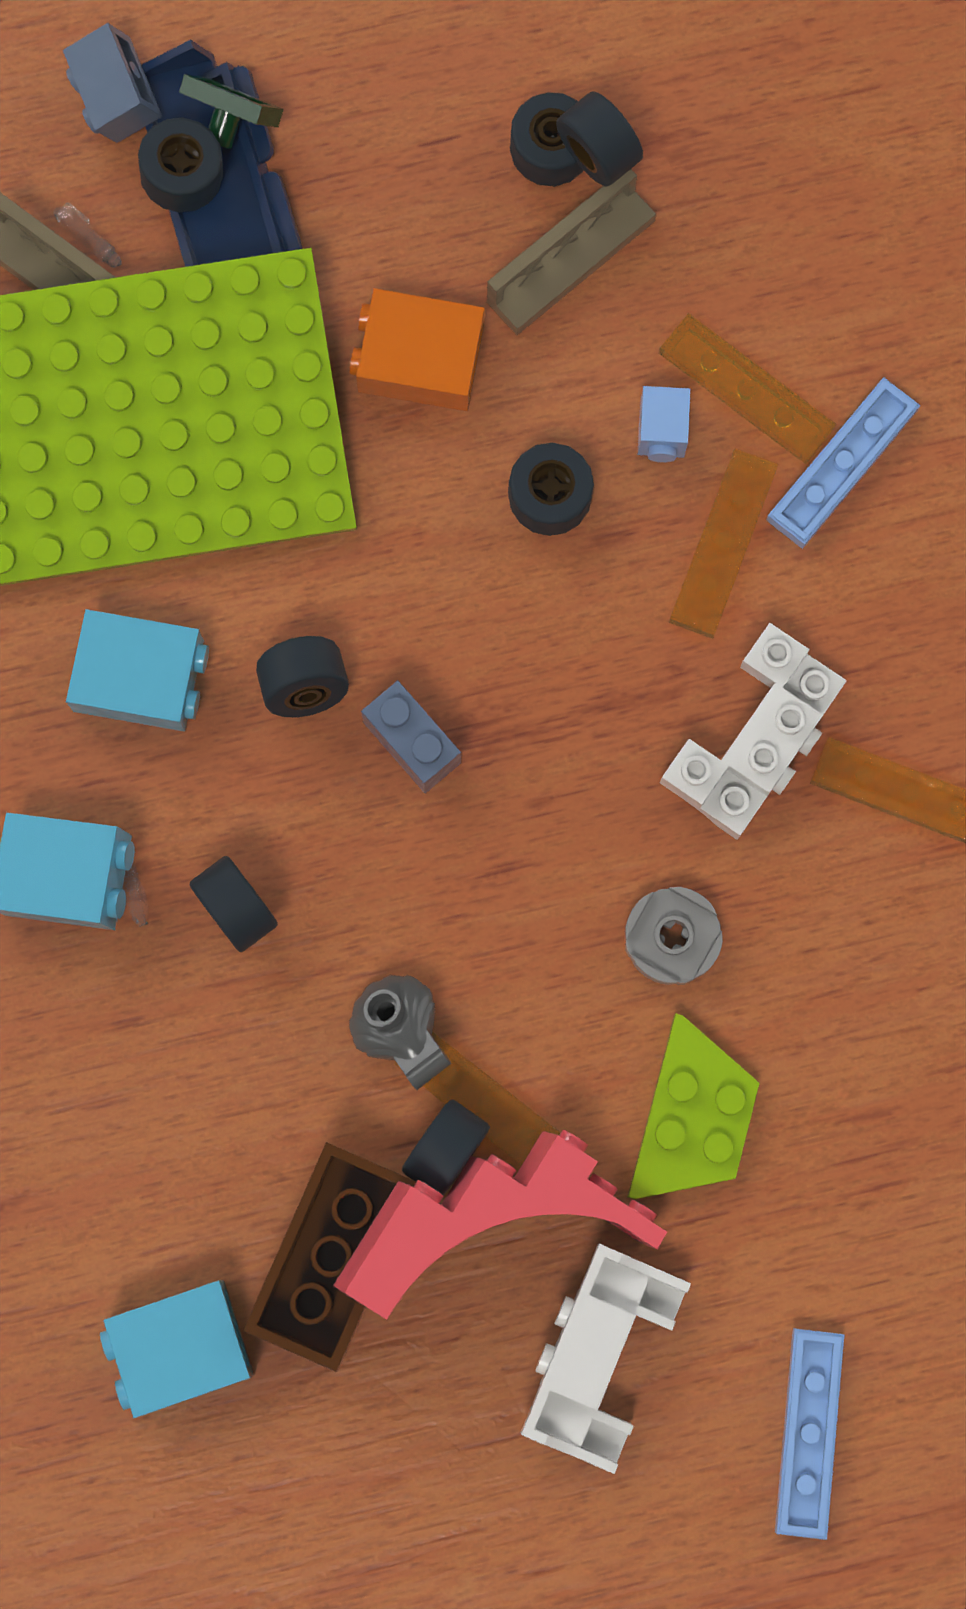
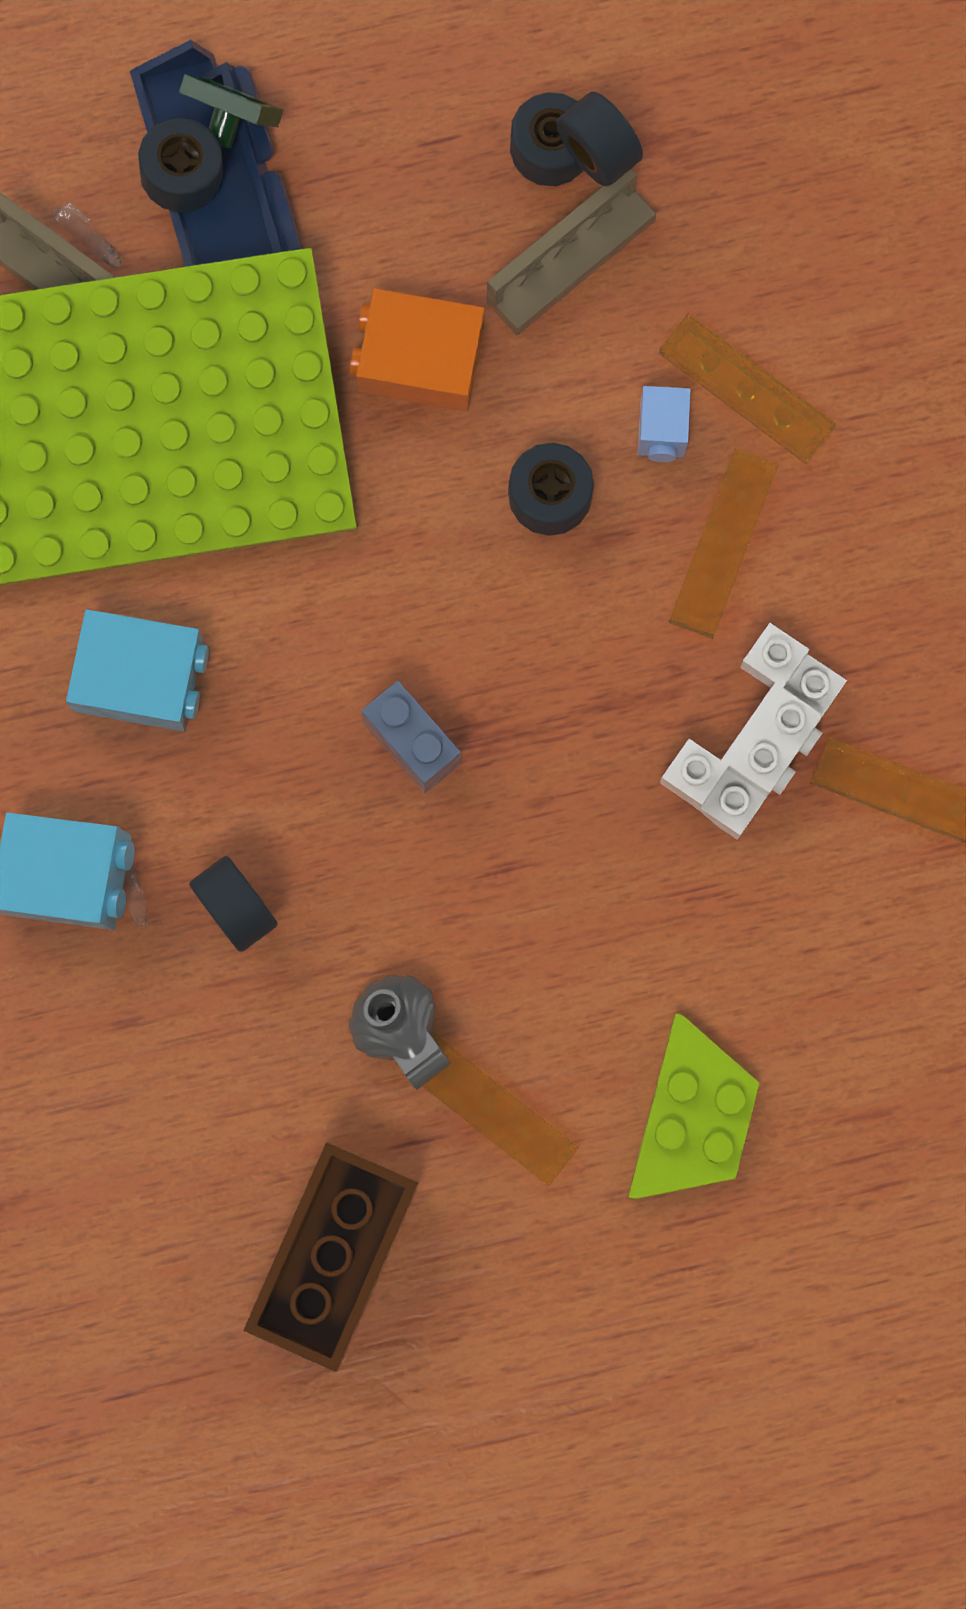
sand blue brick [63,23,162,143] -> none
medium azure brick [100,1280,254,1418] -> none
black wheel [256,636,349,718] -> none
coral arch [333,1130,667,1320] -> none
black wheel [402,1100,490,1196] -> none
white bracket [521,1244,691,1474] -> none
light grey plate [625,887,723,985] -> none
light blue tile [766,377,921,549] -> none
light blue tile [775,1328,844,1540] -> none

